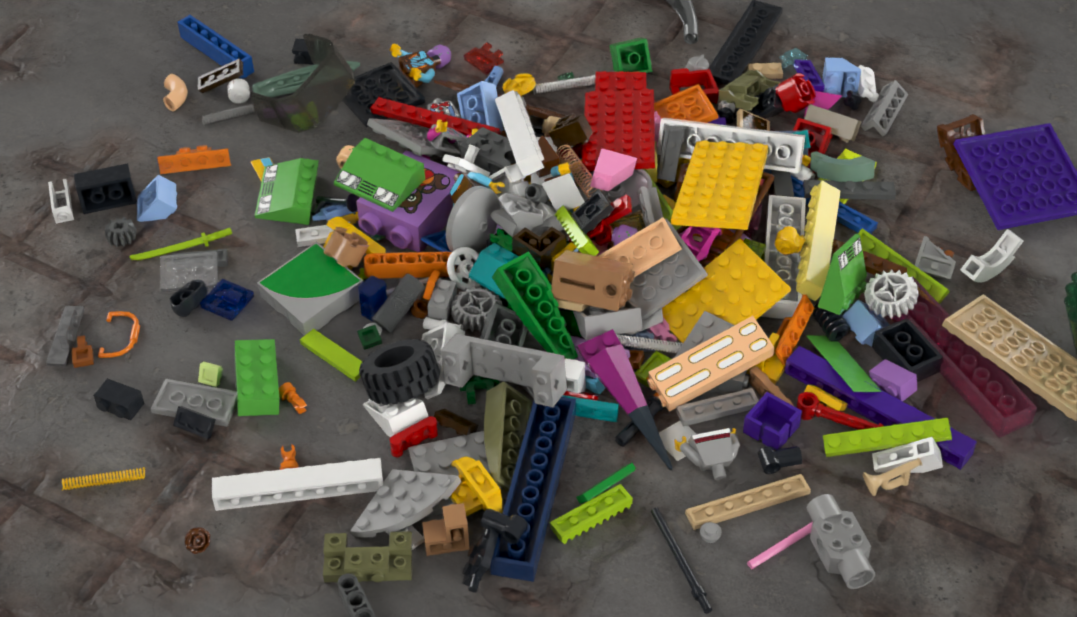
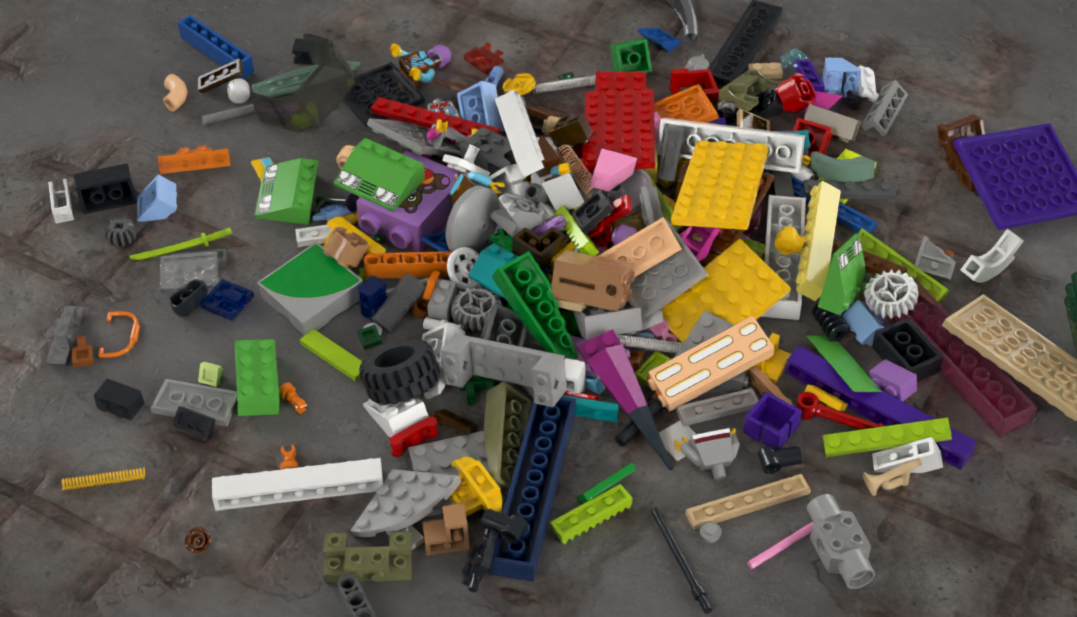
orange bracket [774,294,814,365] -> none
none -> medium lavender axle [531,214,567,236]
none -> blue slope [638,27,682,52]

